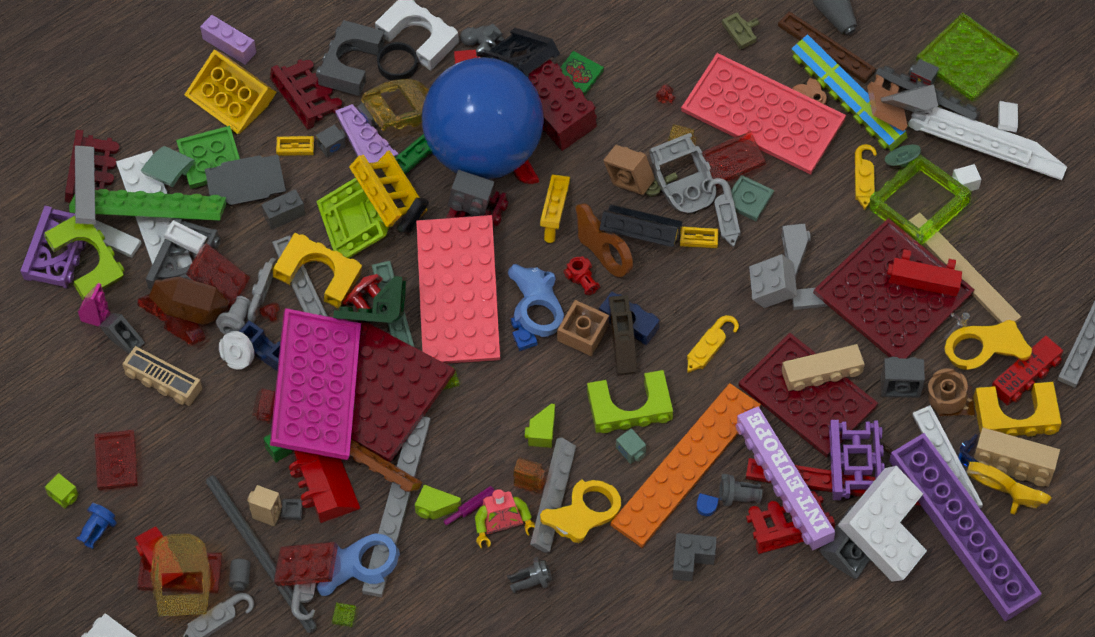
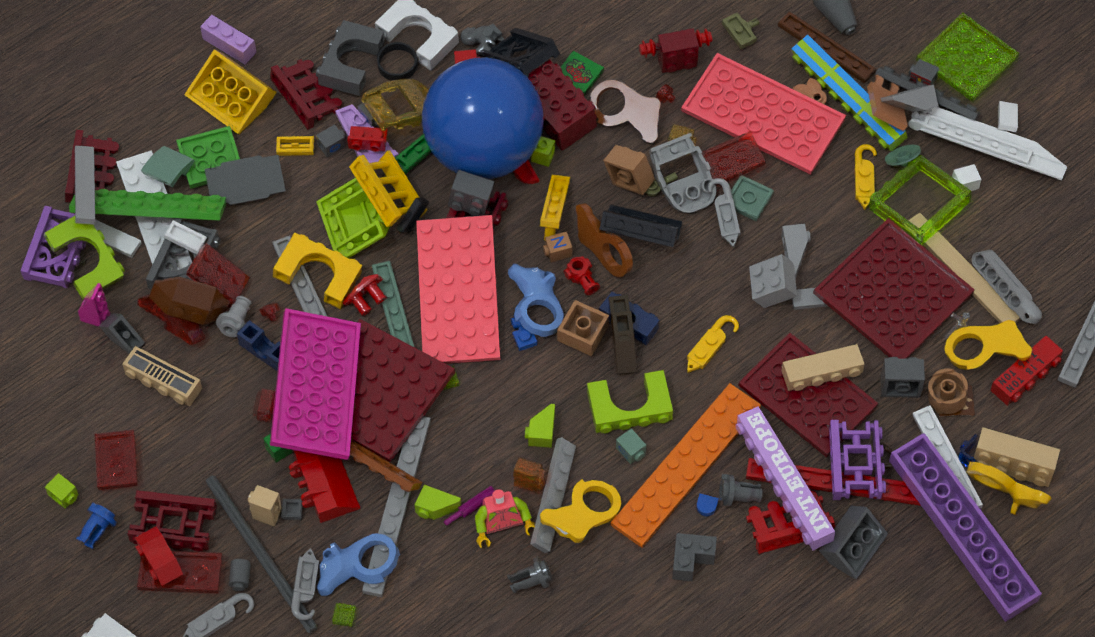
clear yellow slope [151,534,210,616] -> none
white tile [219,331,254,370] -> none
light grey plate [248,258,276,323] -> none
dark grey brick [261,189,305,230] -> none
clear red plate [274,542,338,586] -> none
dark green bracket [333,276,407,323] -> none
yellow tile [680,227,718,248] -> none
white brick [838,466,927,582] -> none
red brick [887,249,963,297] -> none
yellow arch [973,382,1062,437] -> none
none -> dark red fence [127,490,217,552]
none -> red bracket [347,126,388,152]
none -> lime brick [531,136,555,167]
none -> medium nougat brick [543,232,572,262]
none -> animal [590,80,661,143]
none -> dark red brick [639,28,712,73]
none -> light grey piece [972,249,1042,324]

